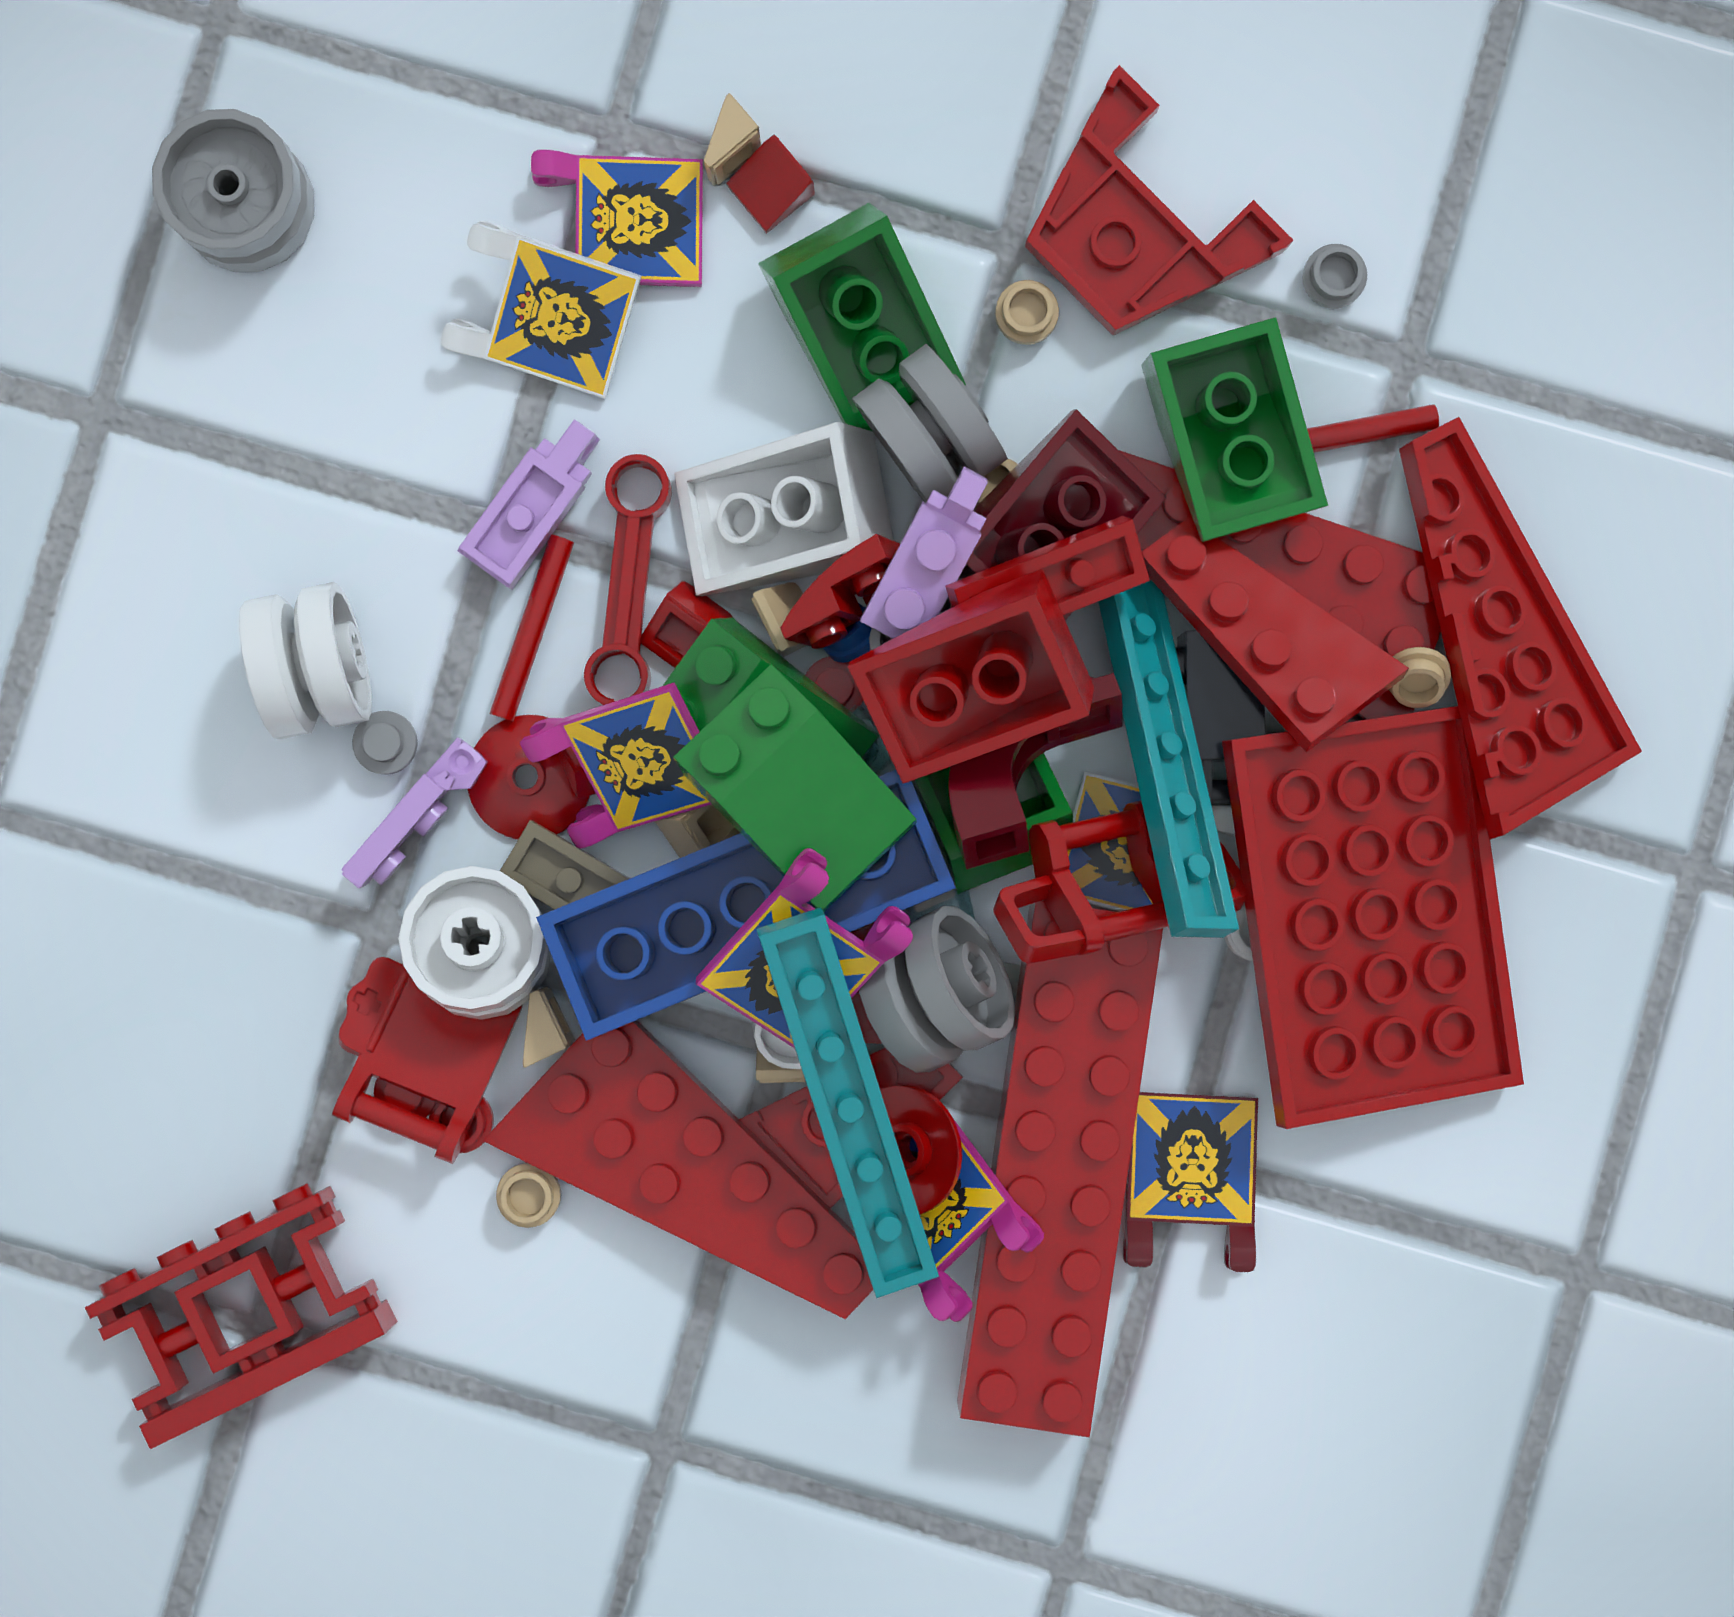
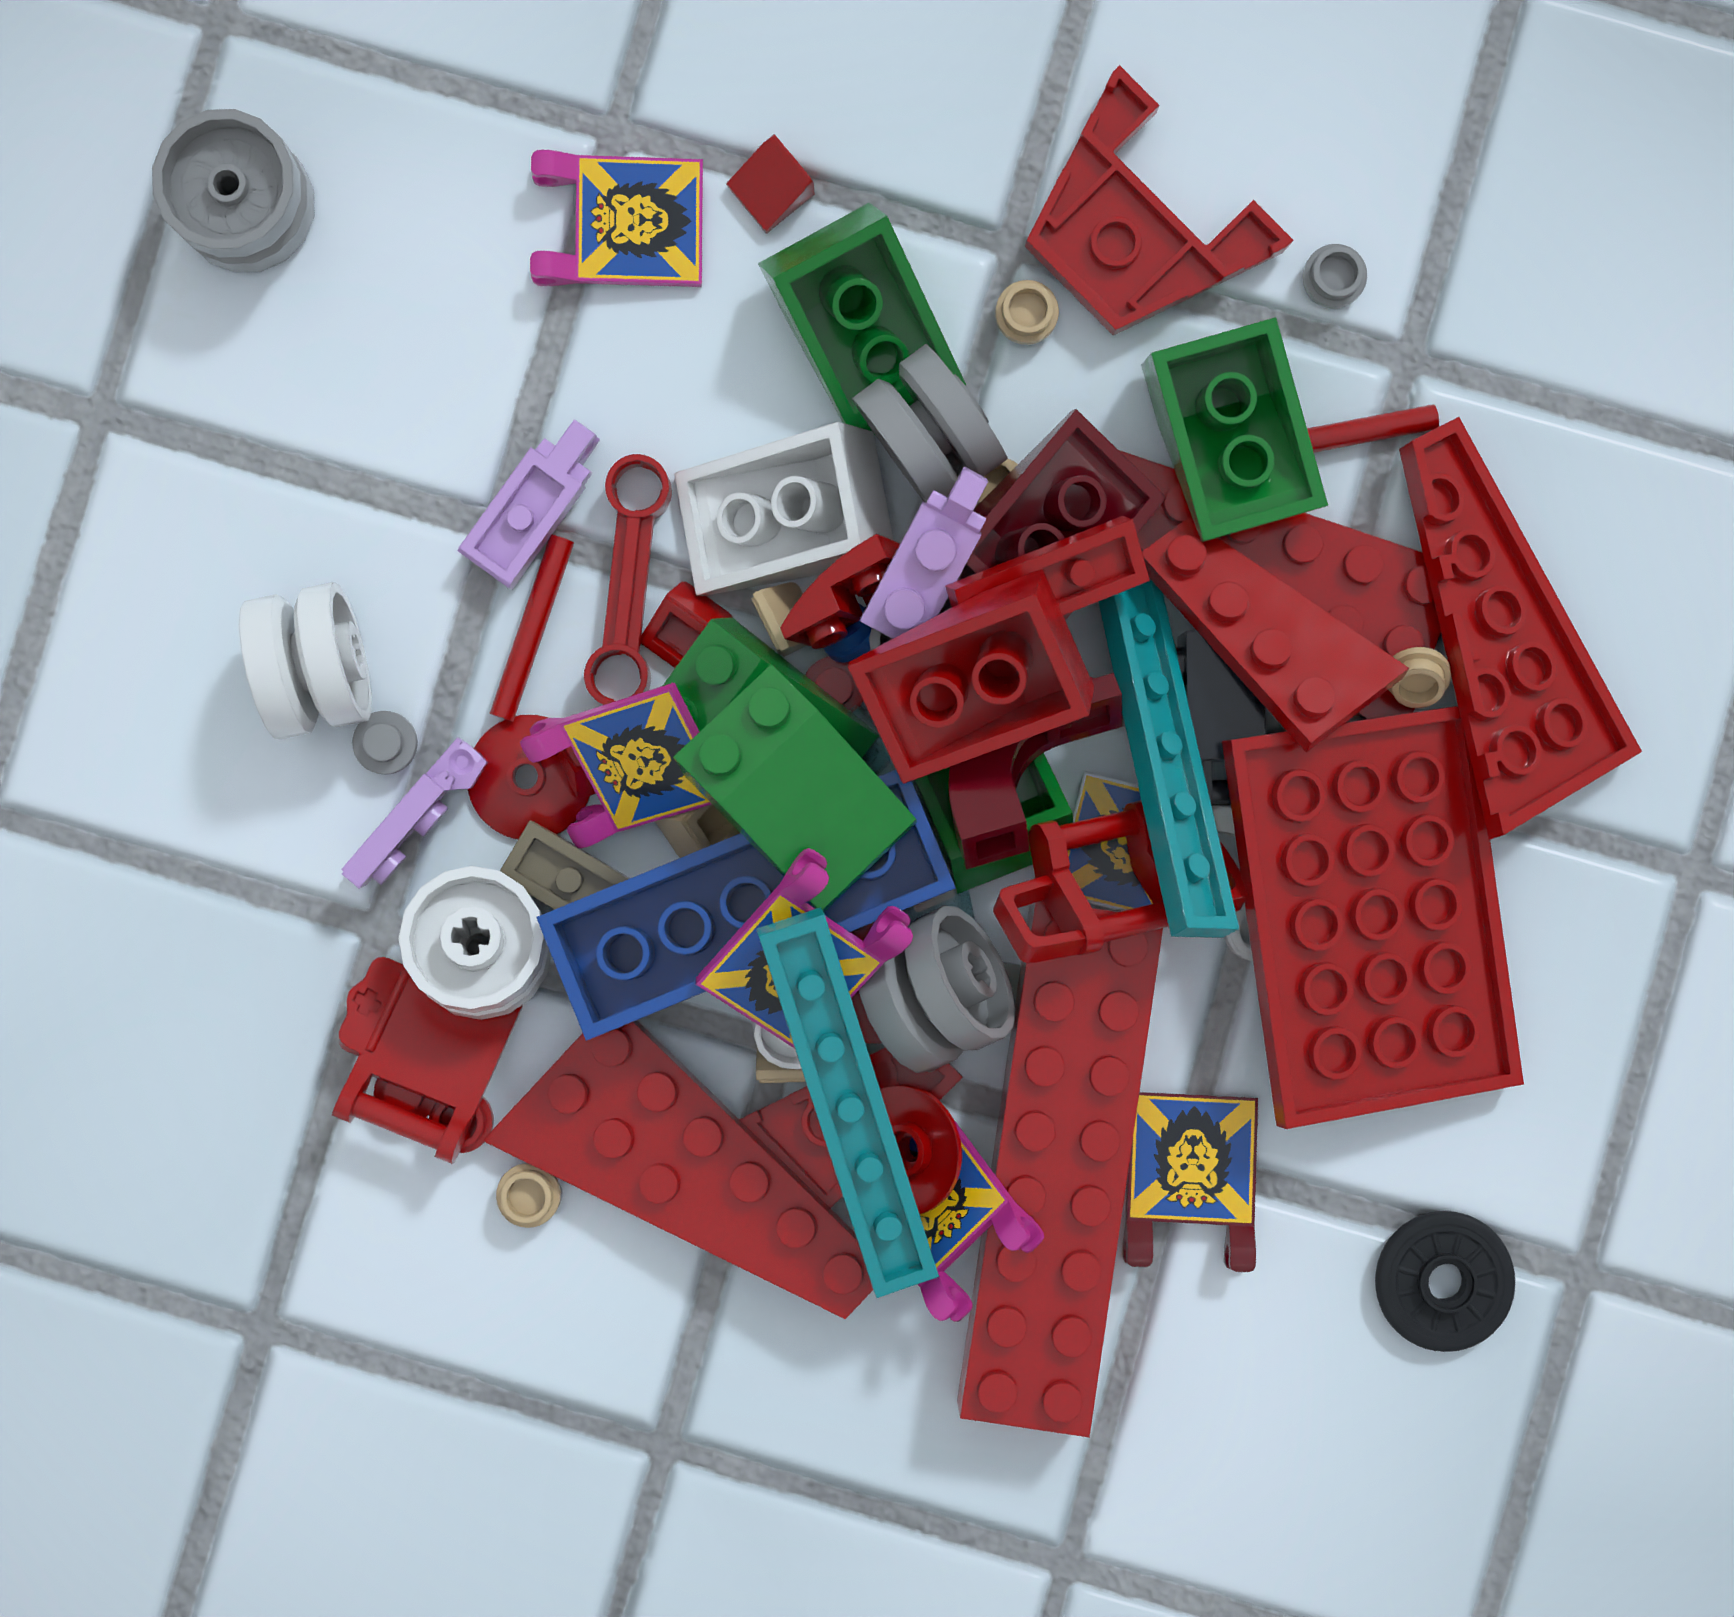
red fence [84,1183,398,1449] -> none
flag [441,221,642,399] -> none
tan slope [523,987,575,1068] -> none
tan slope [704,93,761,186] -> none
none -> black wheel [1375,1211,1515,1352]

